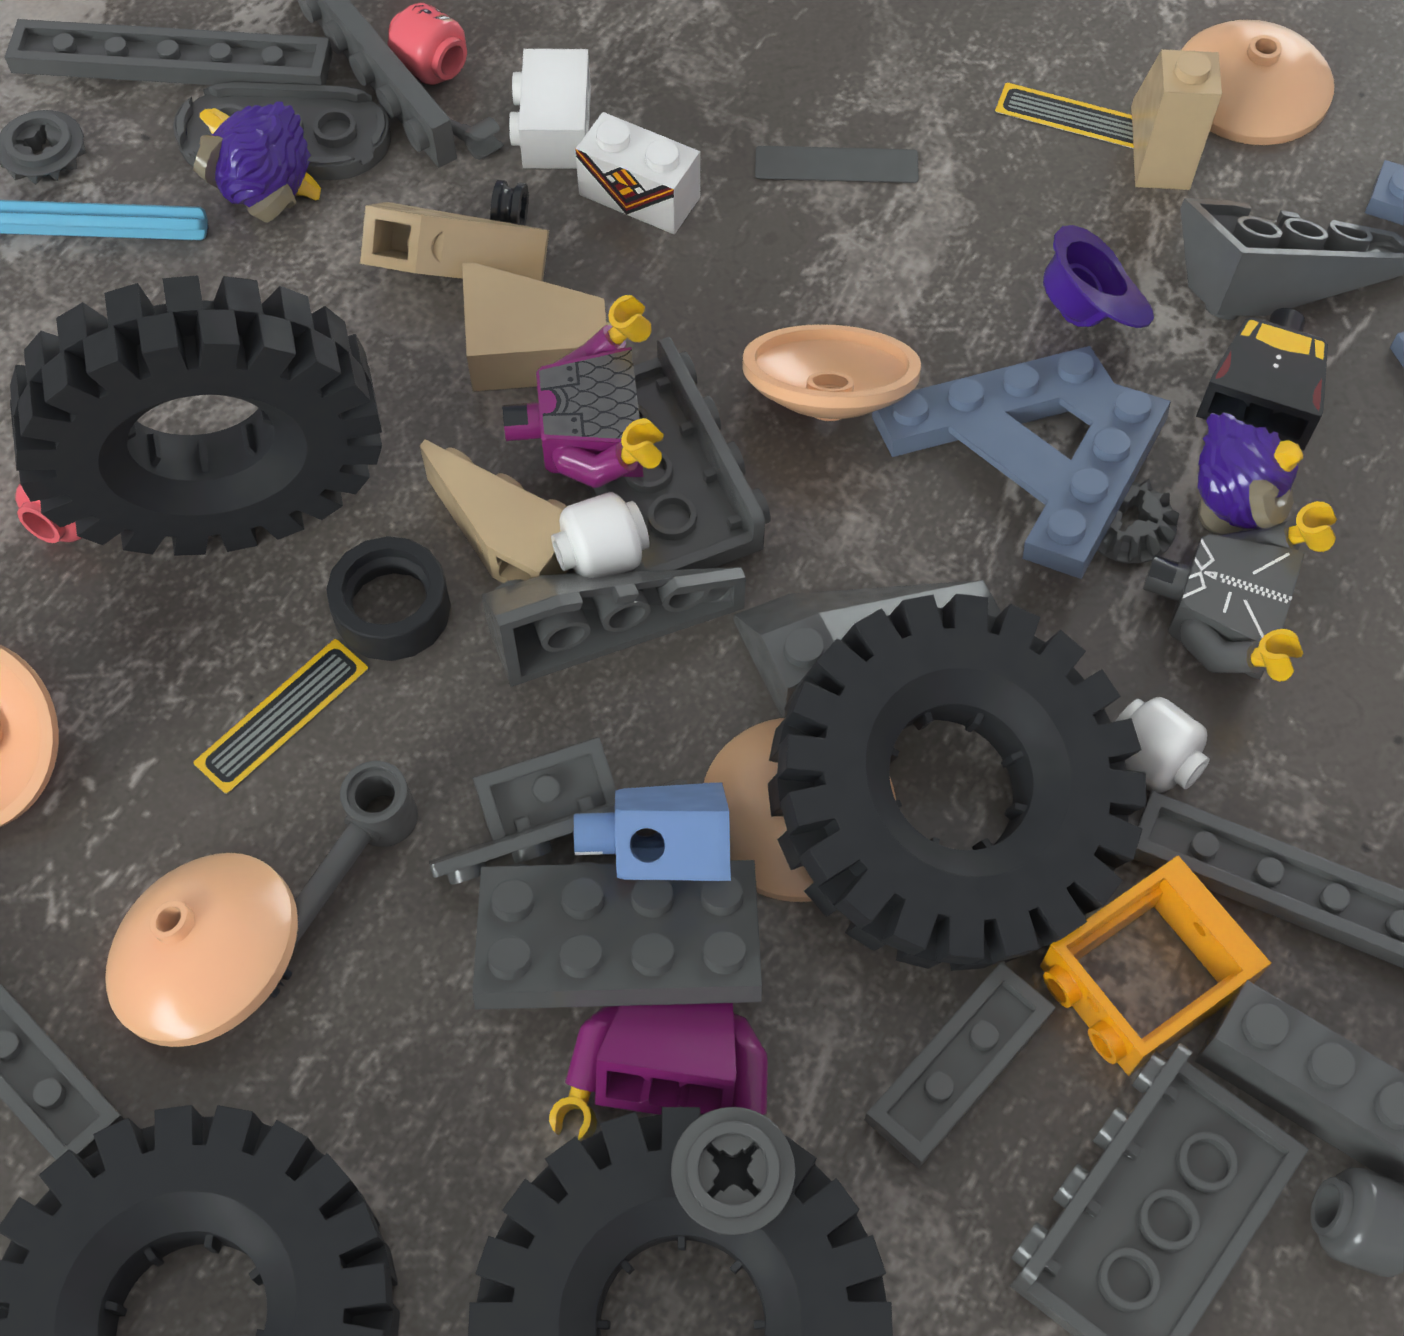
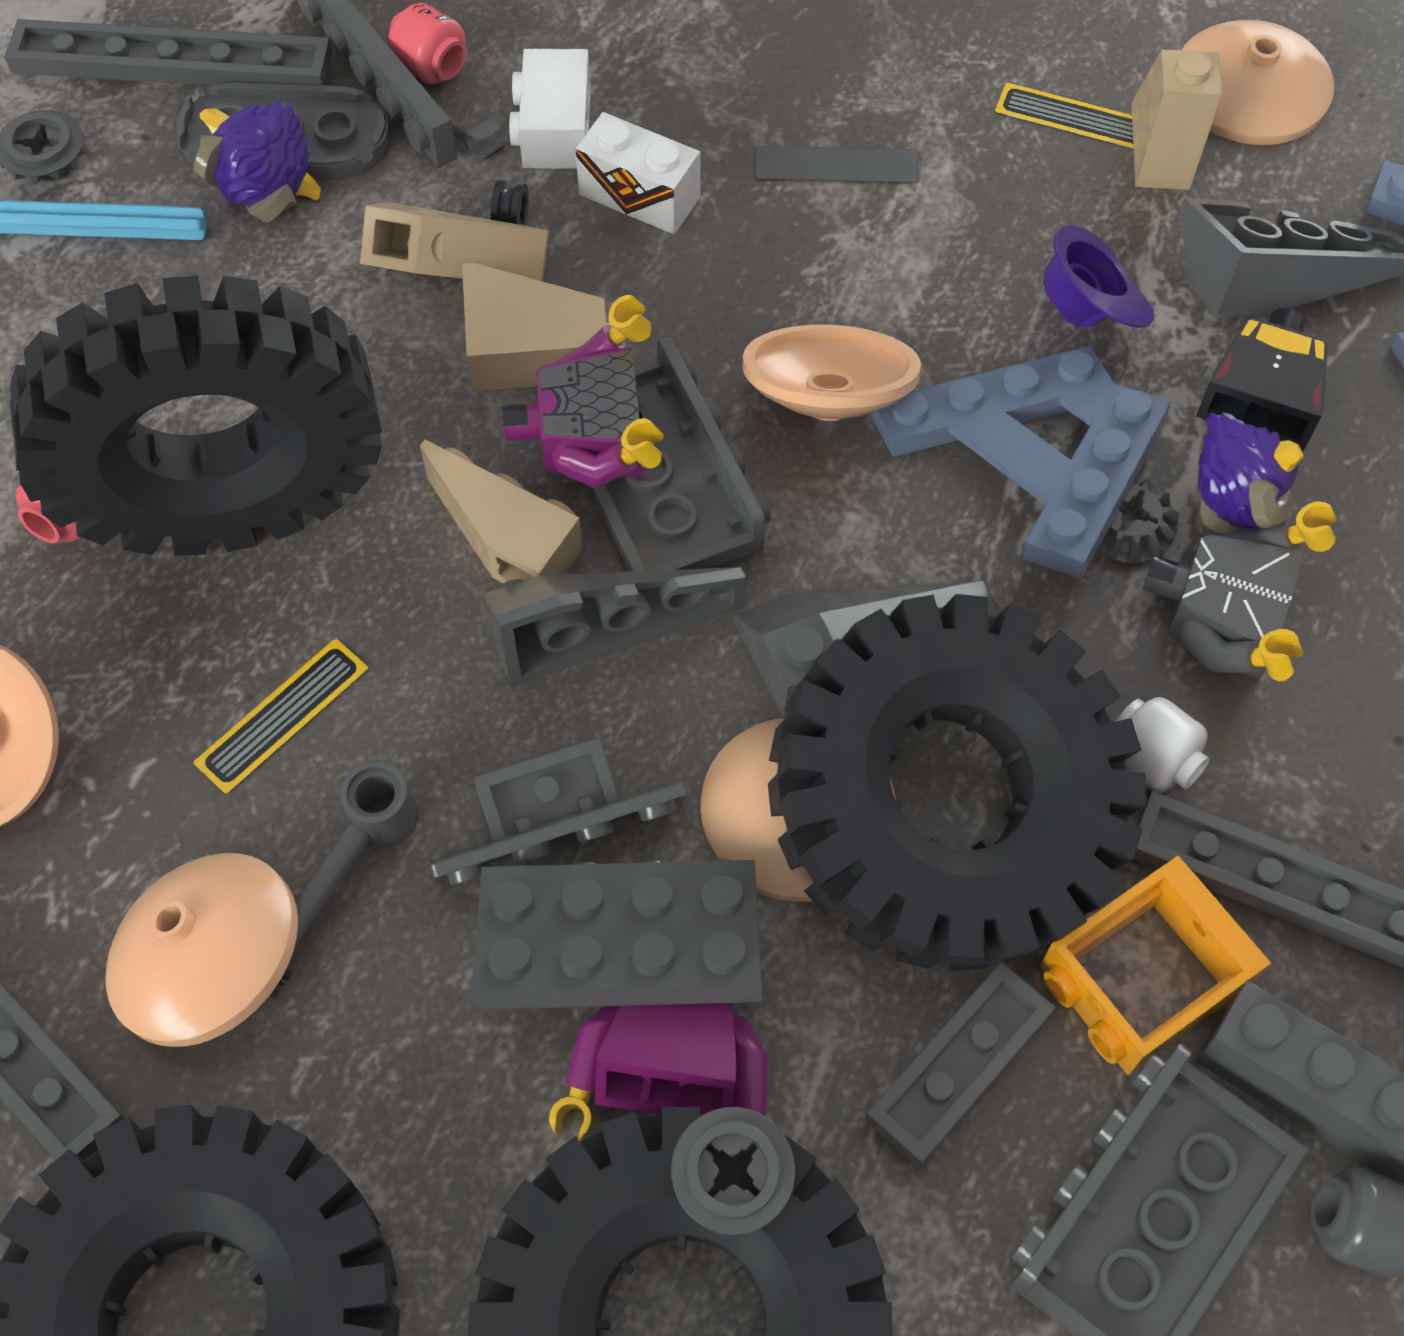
black tyre [326,536,451,661] -> none
white head [551,492,650,578] -> none
medium blue torso [574,782,731,881] -> none

